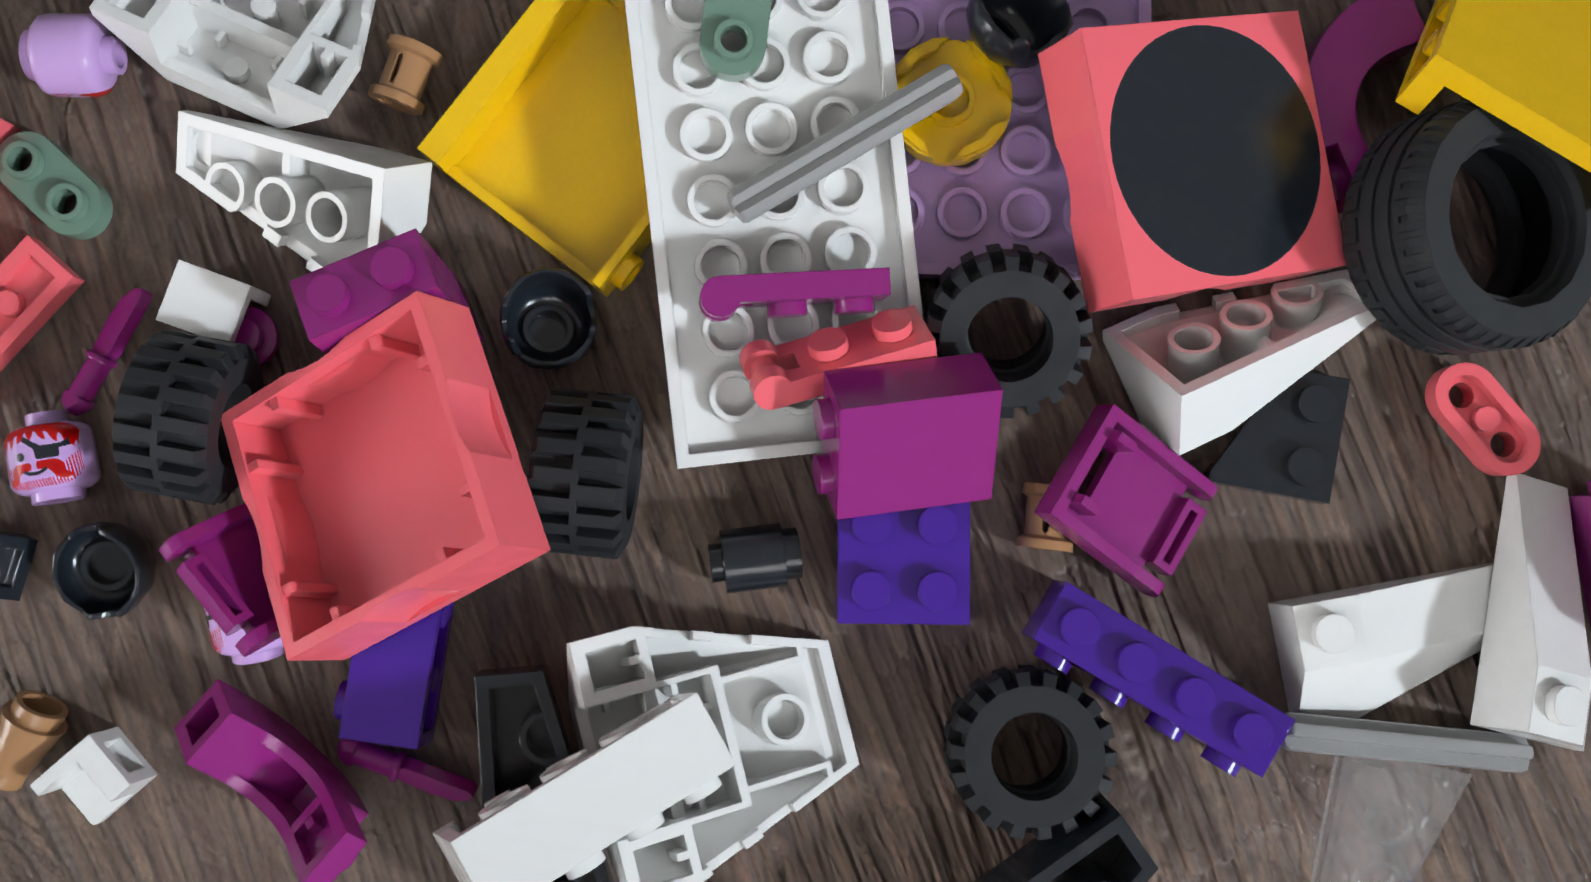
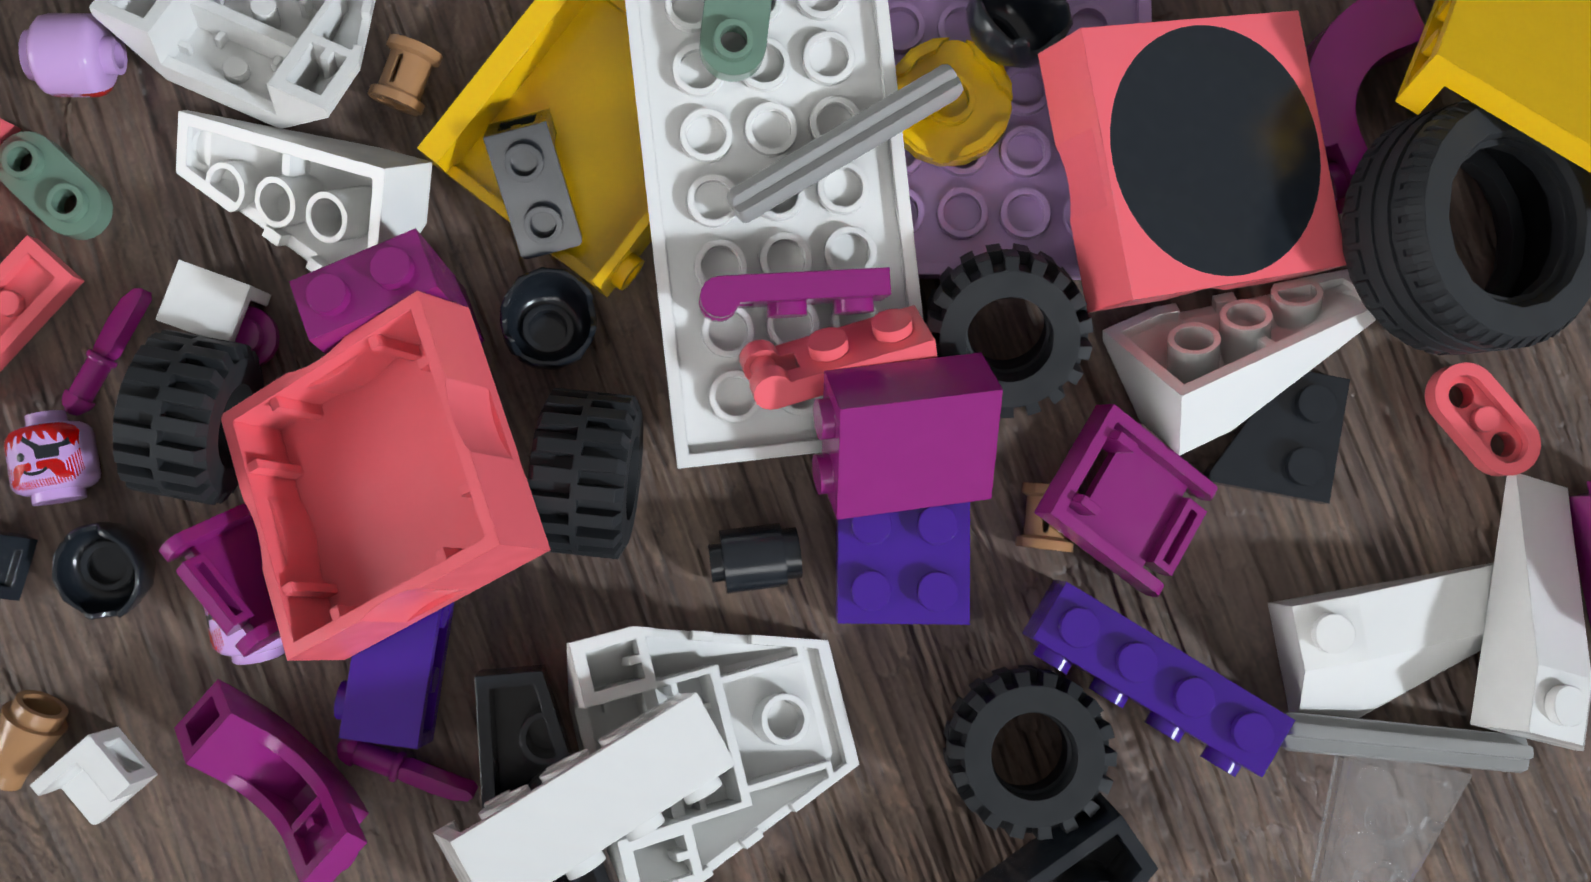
none -> bracket [483,109,582,259]

